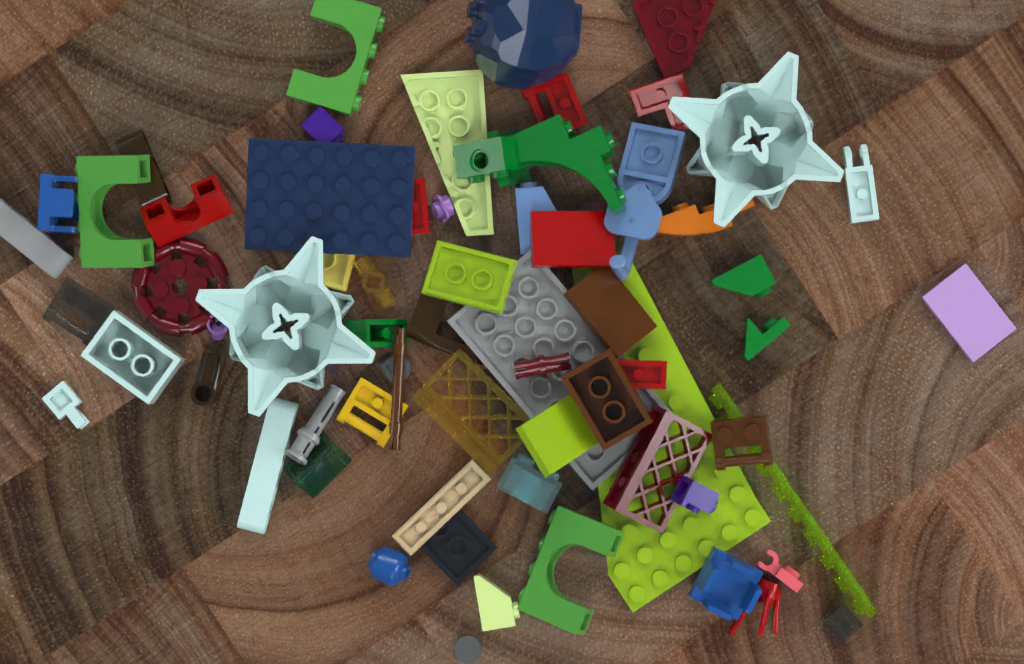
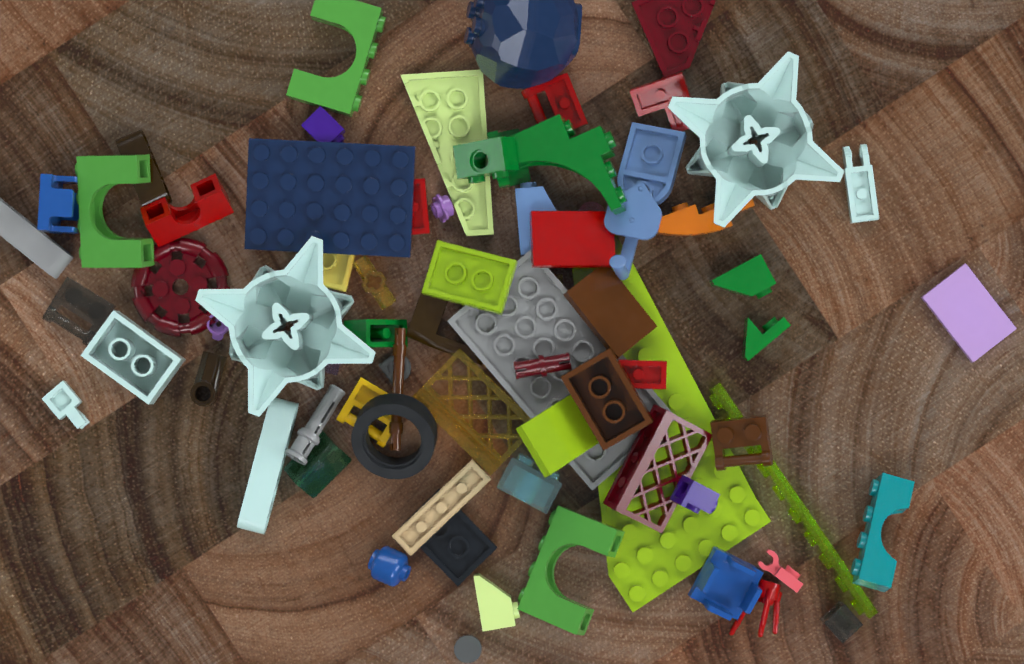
none -> black tyre [351,393,438,479]
none -> teal arch [850,473,915,592]

